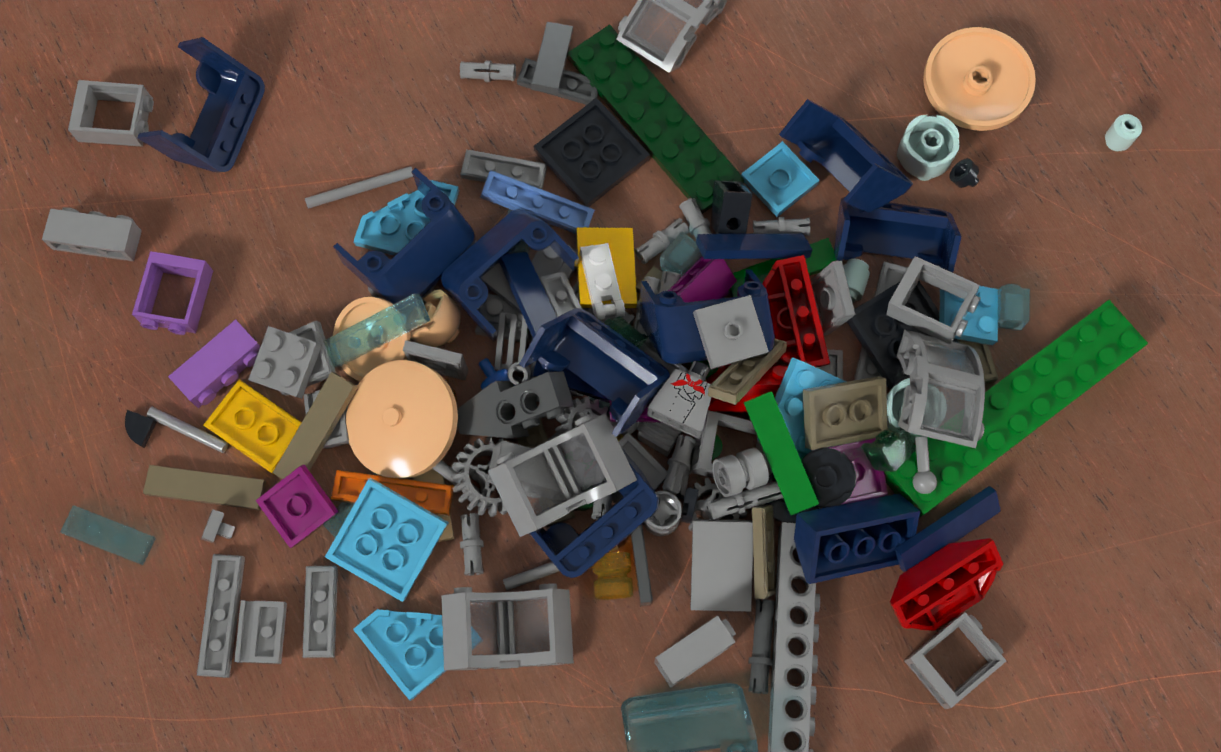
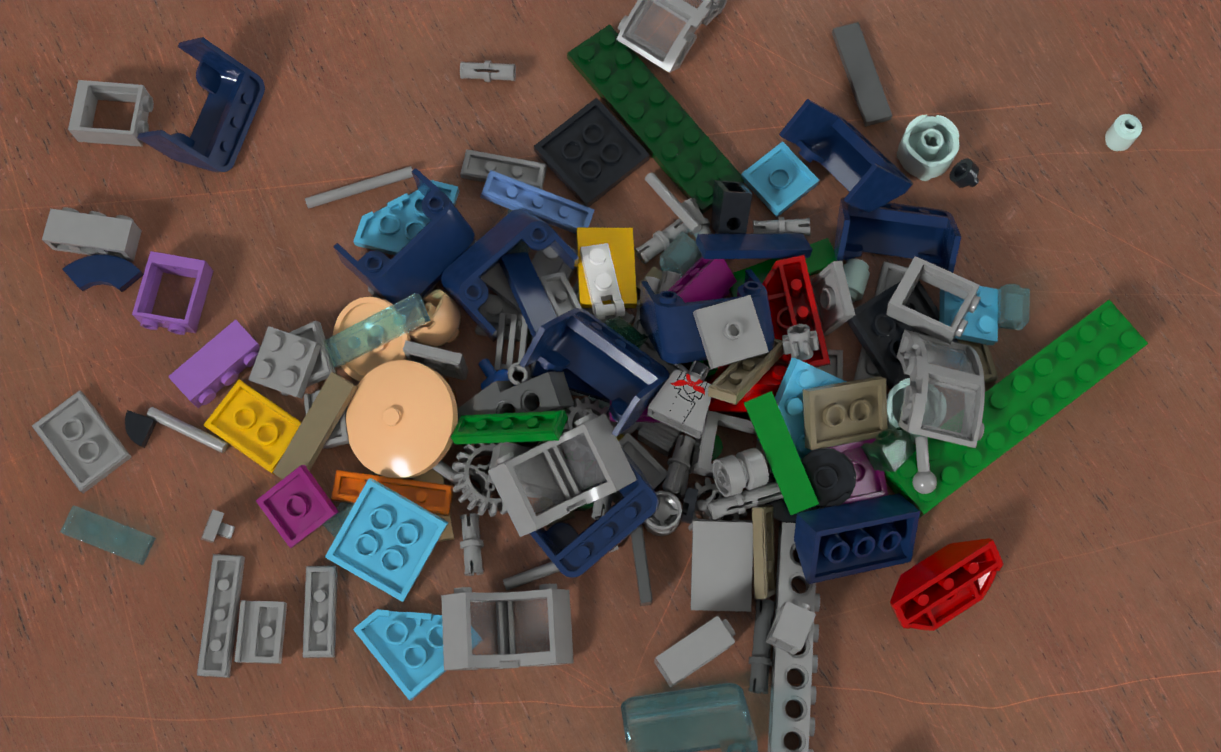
dark tan tile [143,465,266,510] -> none
dark grey tile [517,58,598,105] -> none
dark grey tile [531,22,573,95] -> none
clear yellow wheel [593,552,633,600] -> none
dark blue tile [895,486,1001,572] -> none
light grey window [904,612,1006,709] -> none
light nougat dish [923,27,1036,131] -> none
none -> light grey tile [32,390,132,494]
none -> dark blue tile [62,255,144,292]
none -> green tile [451,411,568,444]
none -> light grey bar [645,172,702,234]
none -> light grey brick [766,599,816,655]
none -> light grey gear [782,324,819,361]
none -> dark grey tile [832,22,893,127]

